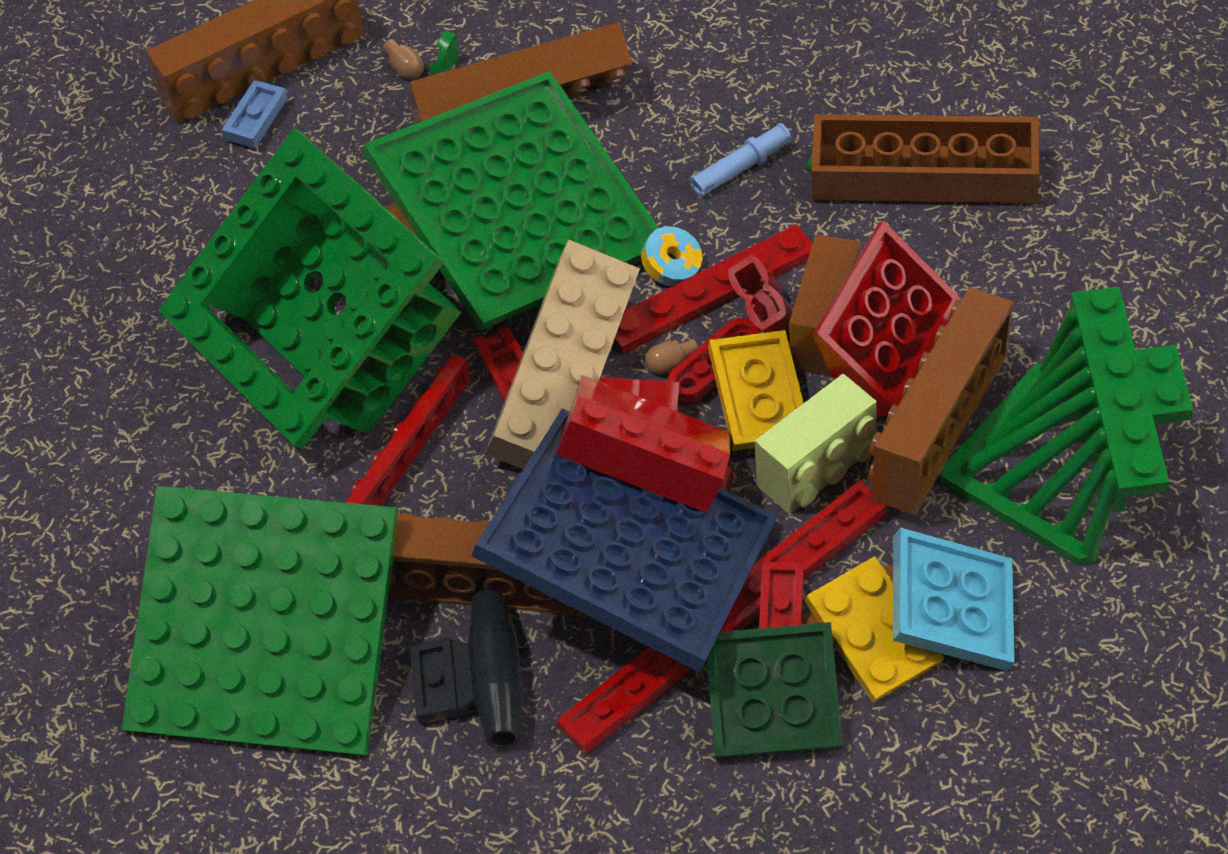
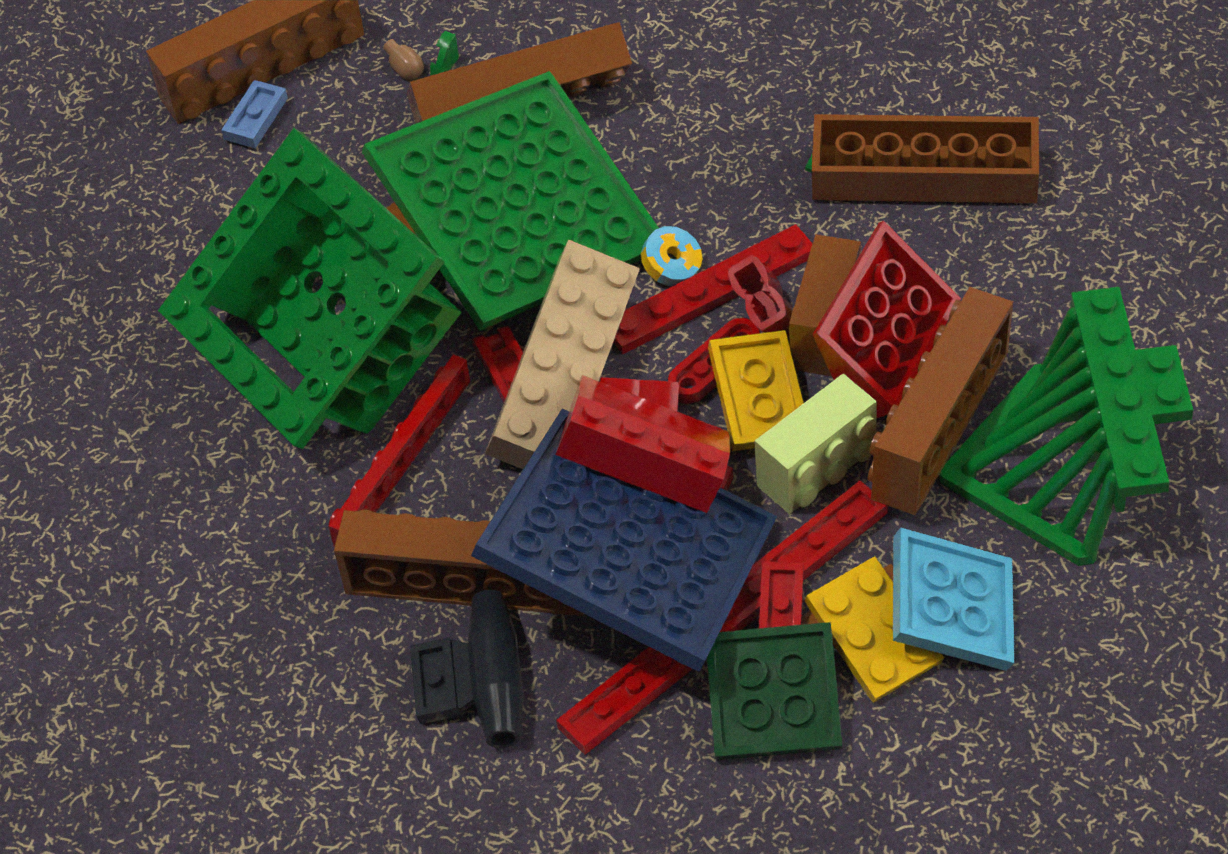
green plate [122,486,399,756] -> none
medium nougat cylinder [645,339,698,375] -> none
light blue pin [689,123,792,198] -> none

